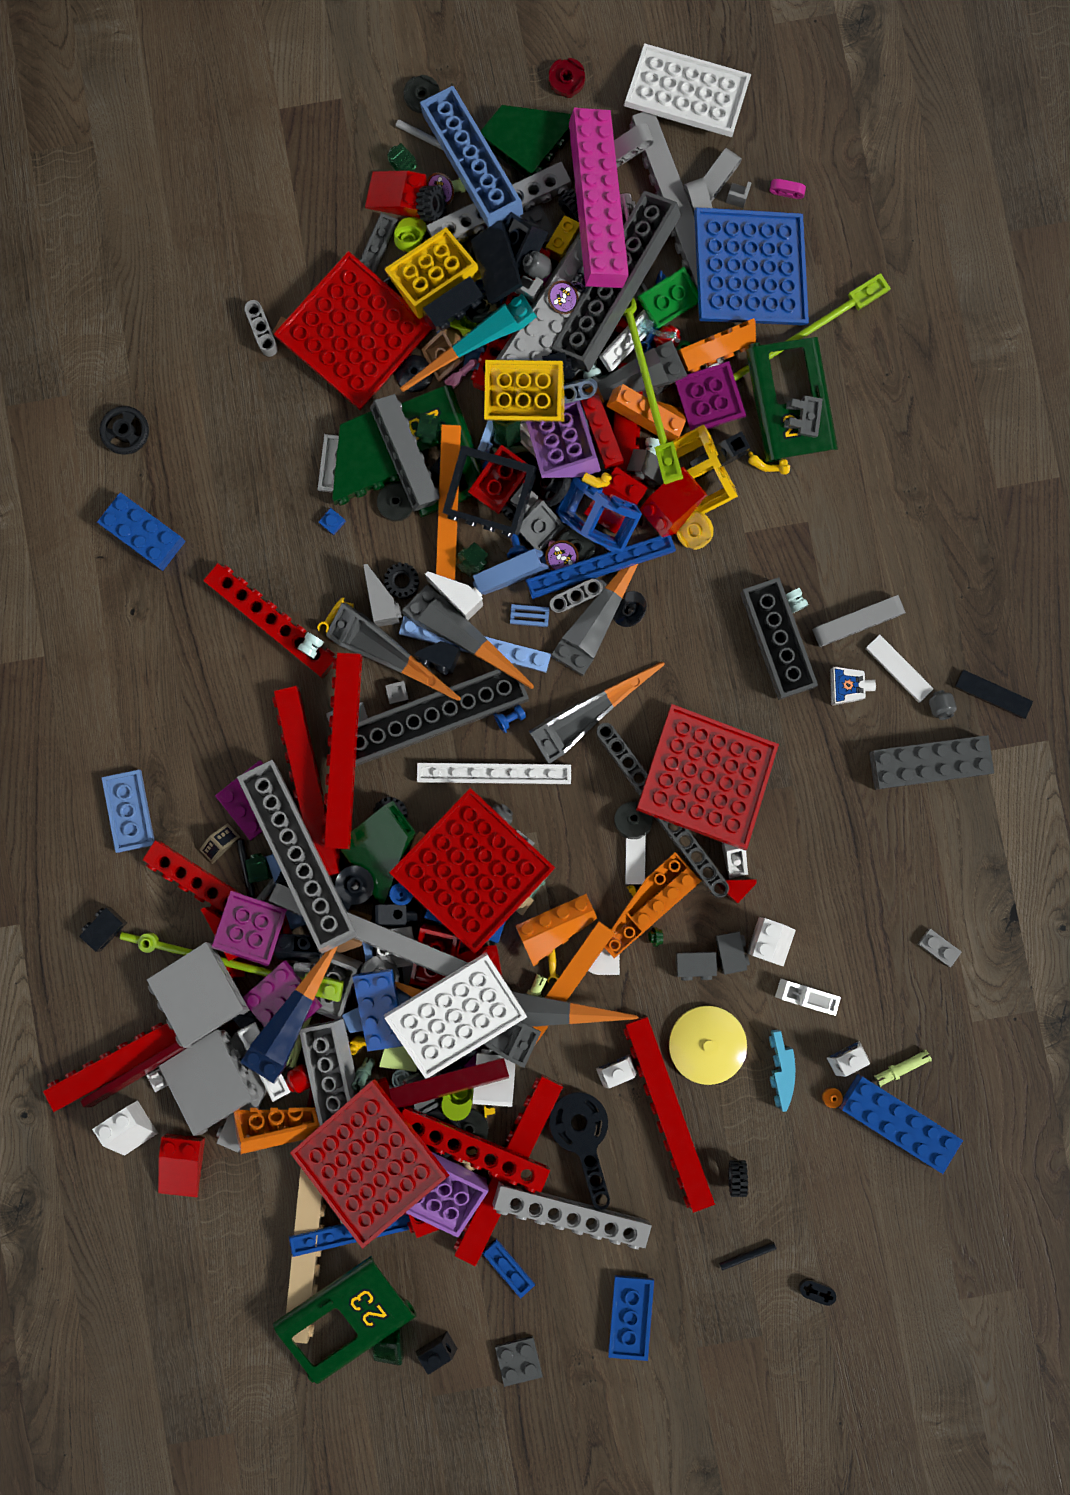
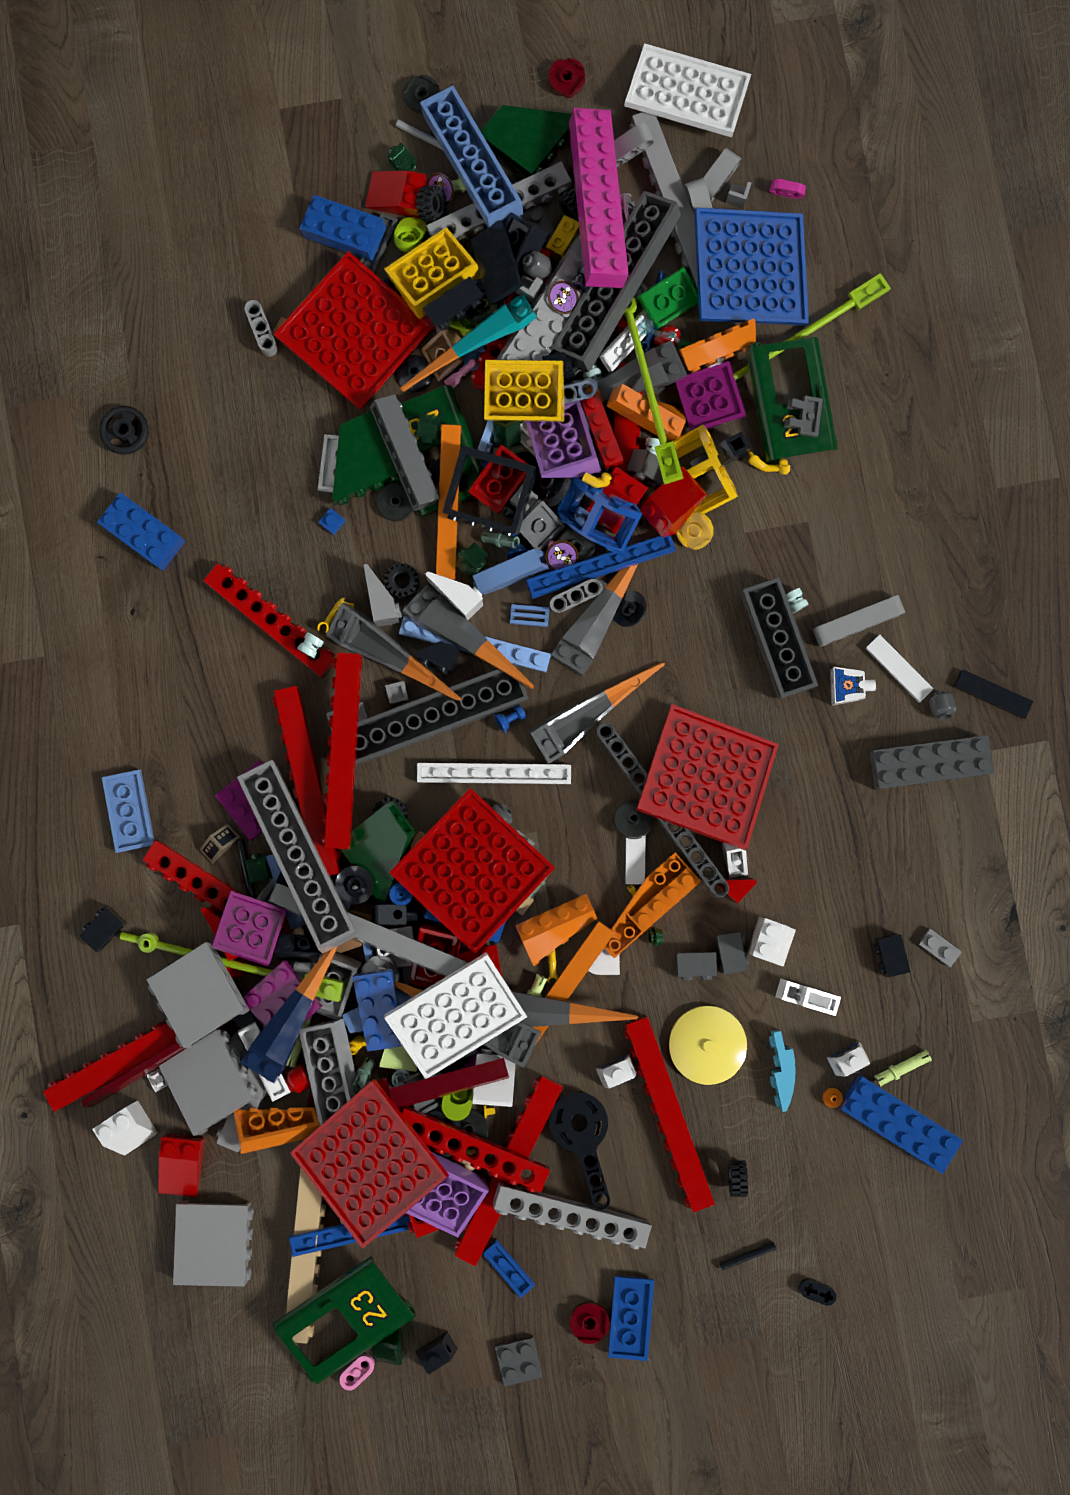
none -> light grey panel [173,1200,253,1287]
none -> blue brick [299,195,386,262]
none -> bright pink plate [340,1354,375,1390]
none -> sand green pin [481,531,520,549]
none -> dark red plate [570,1302,609,1344]
none -> medium blue tile [574,506,590,527]
none -> black brick [873,934,911,978]

